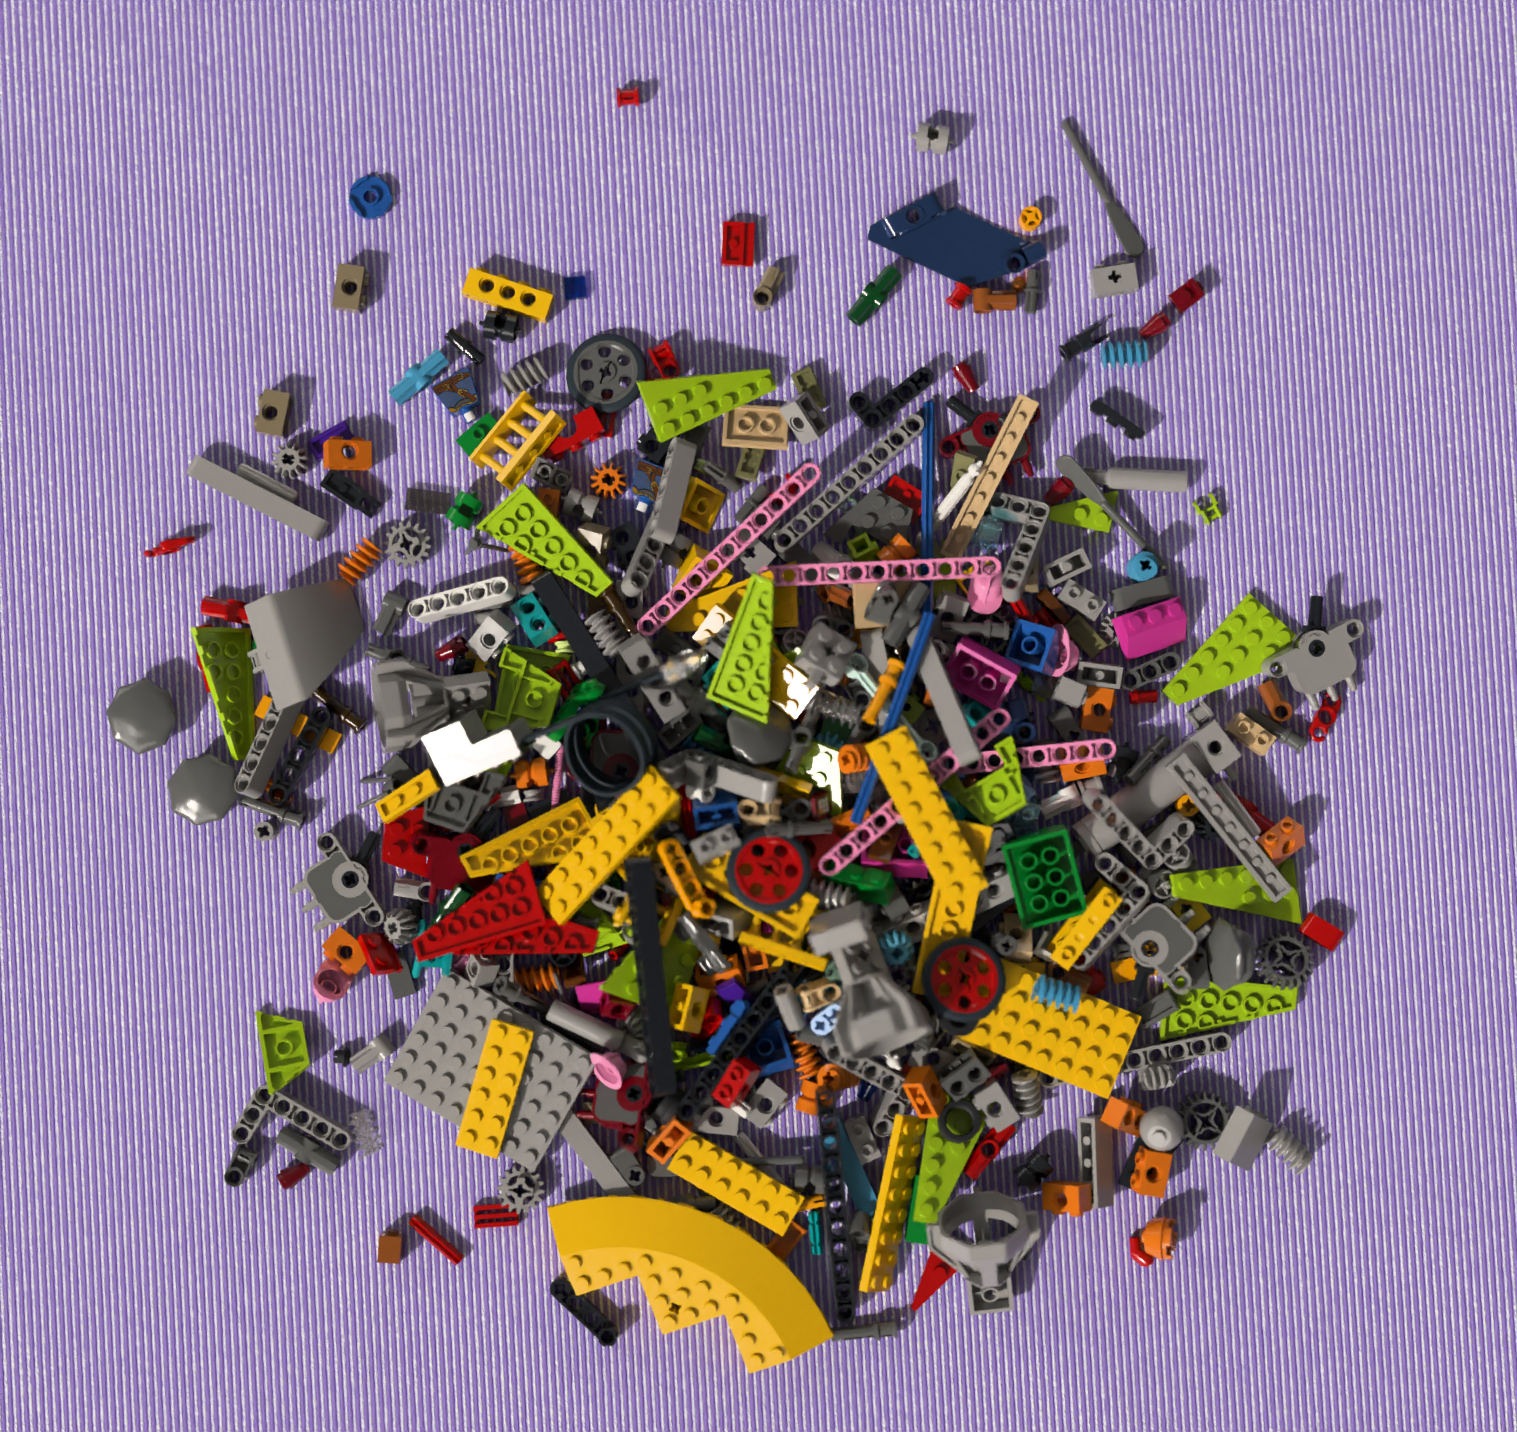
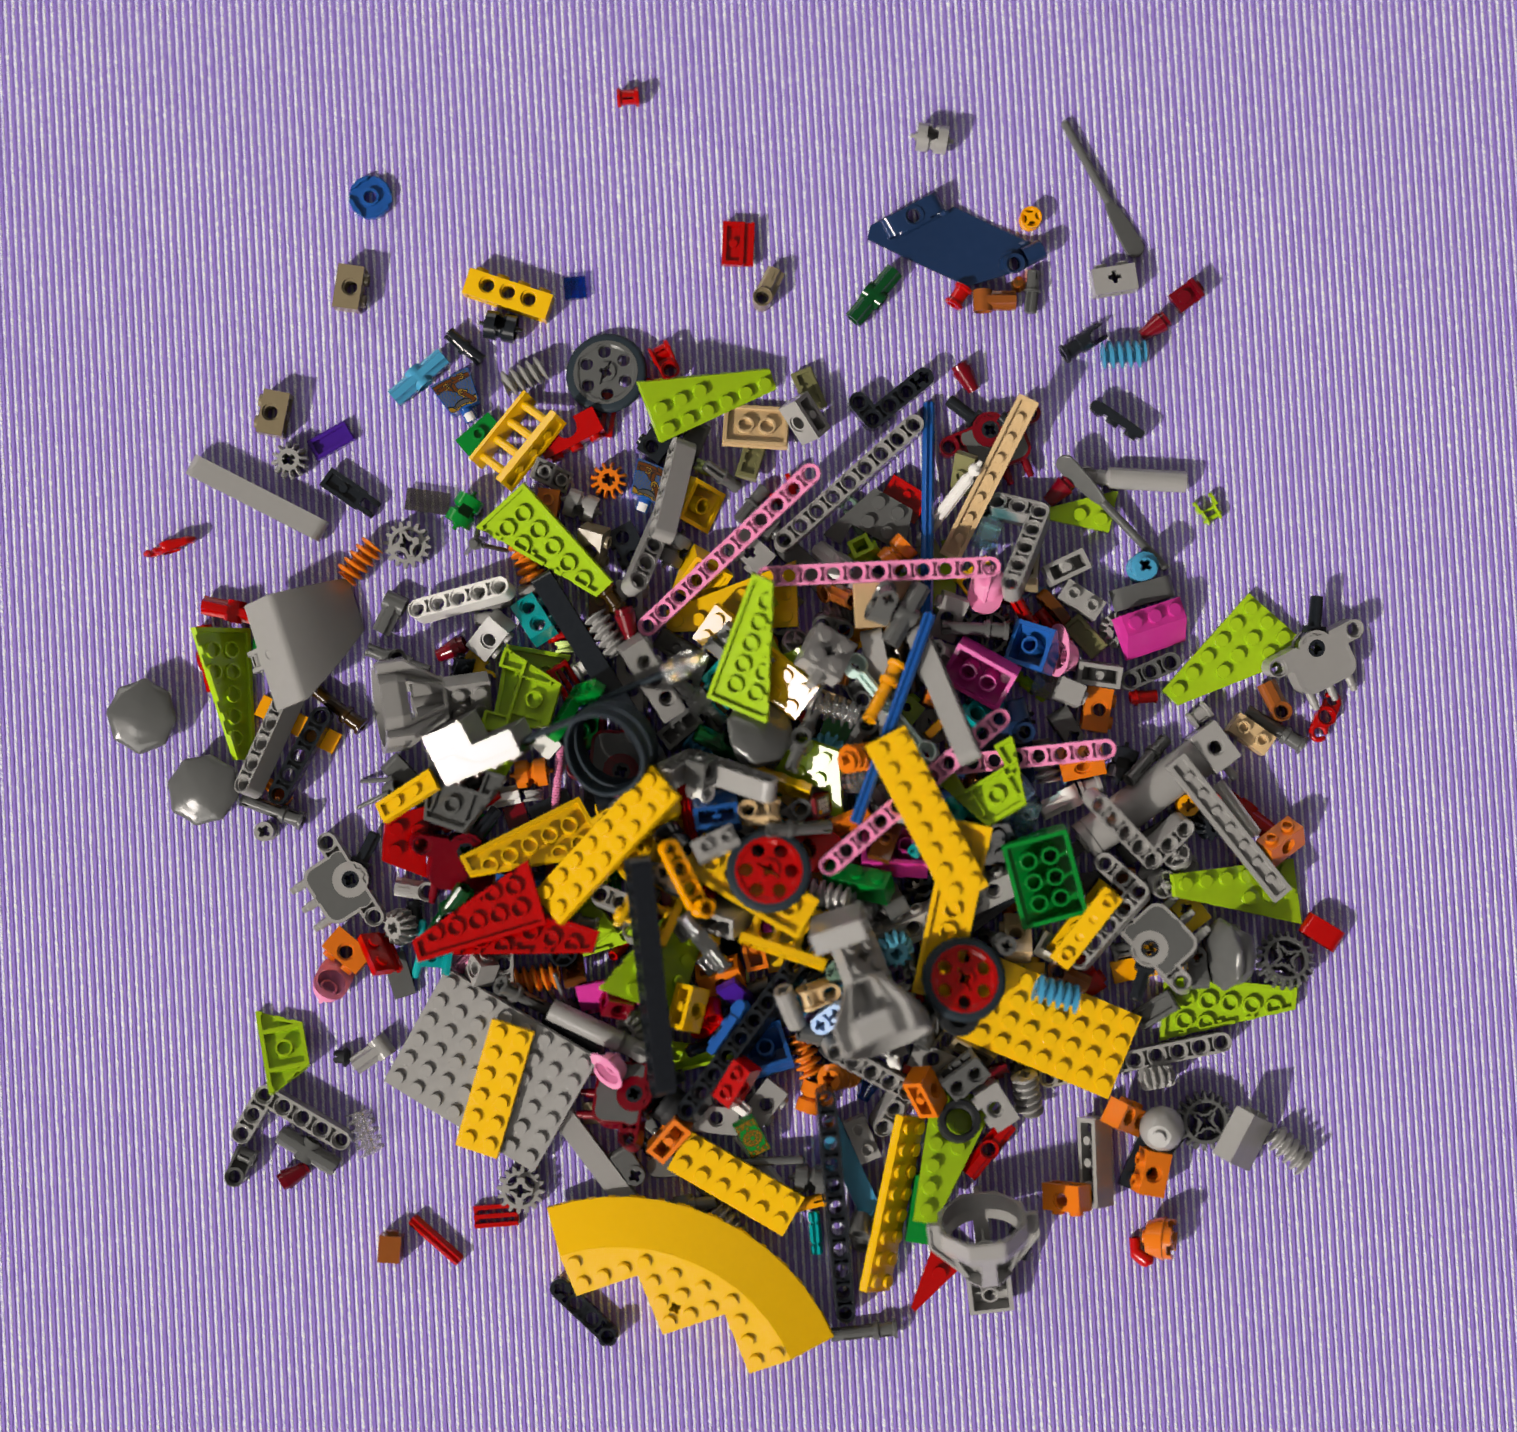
white axle [237,463,298,503] -> none
orange brick [323,436,372,471] -> none
orange tile [767,1219,807,1261] -> none
black wheel [1012,1149,1055,1192] -> none
none -> dark red cone [614,605,637,640]
none -> tile [732,1113,771,1158]
none -> light orange tile [922,718,943,740]

